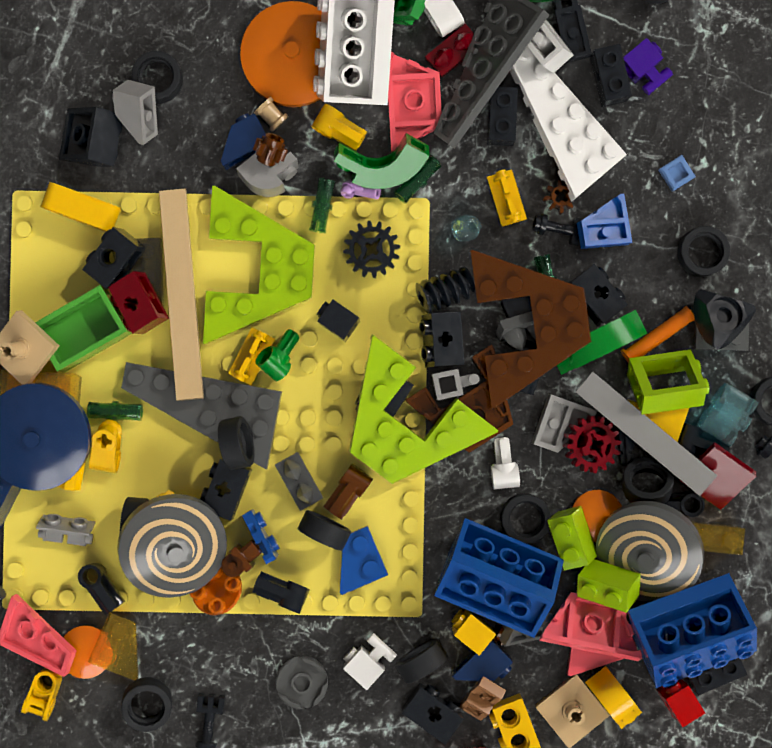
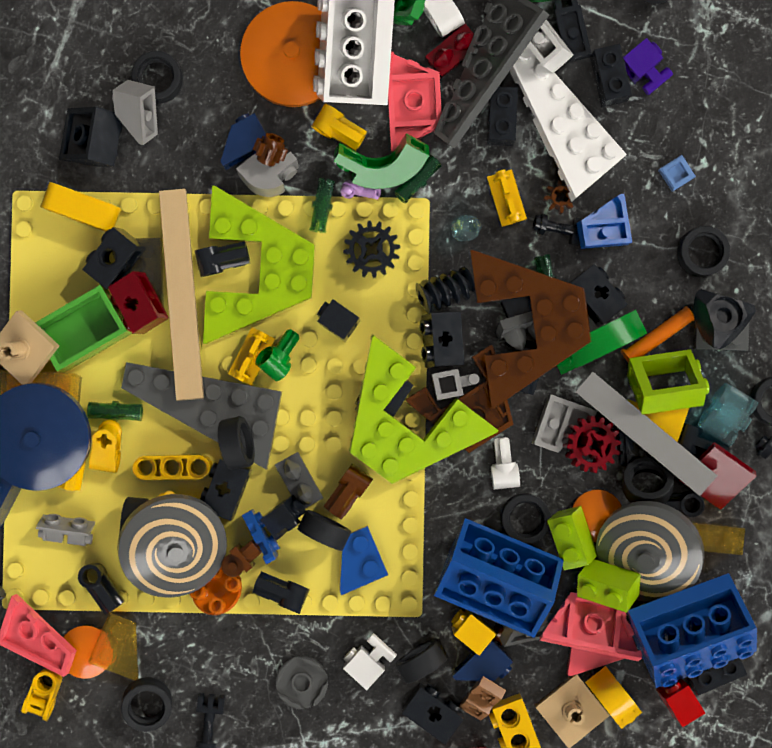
tan bush [254,97,289,132] -> none
none -> yellow beam [132,454,213,480]
none -> black piece [195,241,251,277]
none -> black brick [260,495,305,540]

